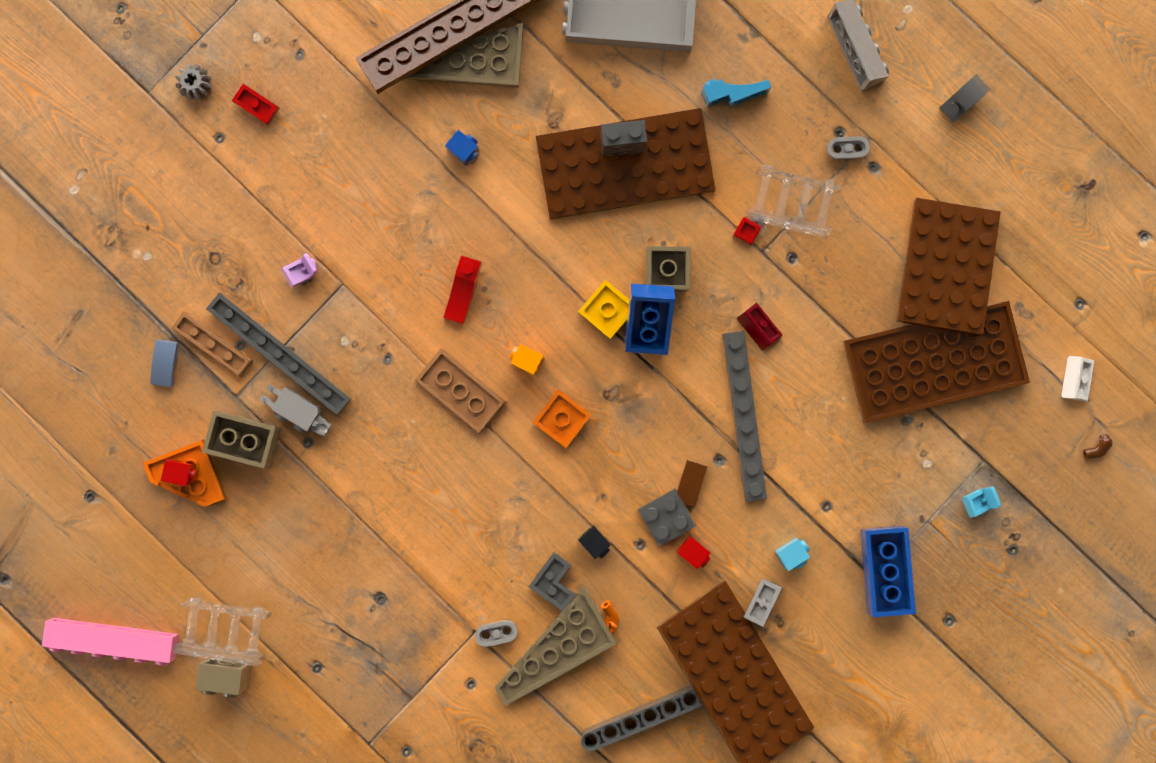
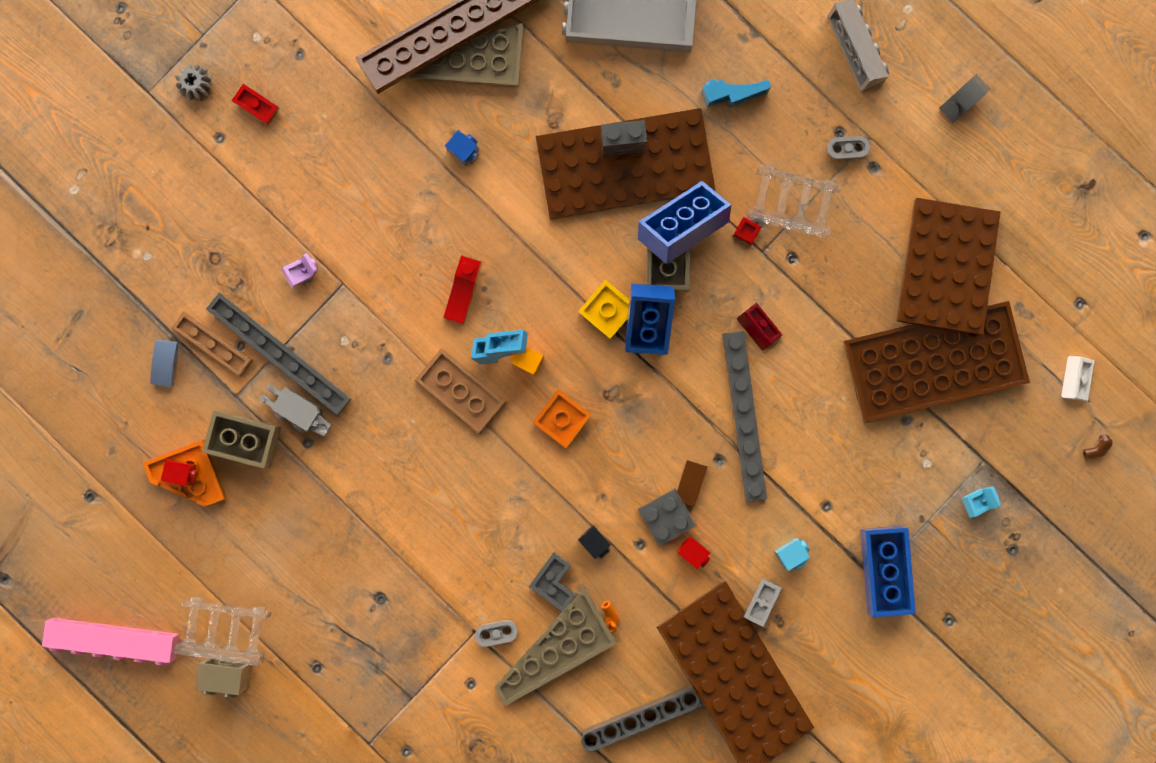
none -> dark azure slope [471,330,528,364]
none -> blue brick [638,181,732,264]

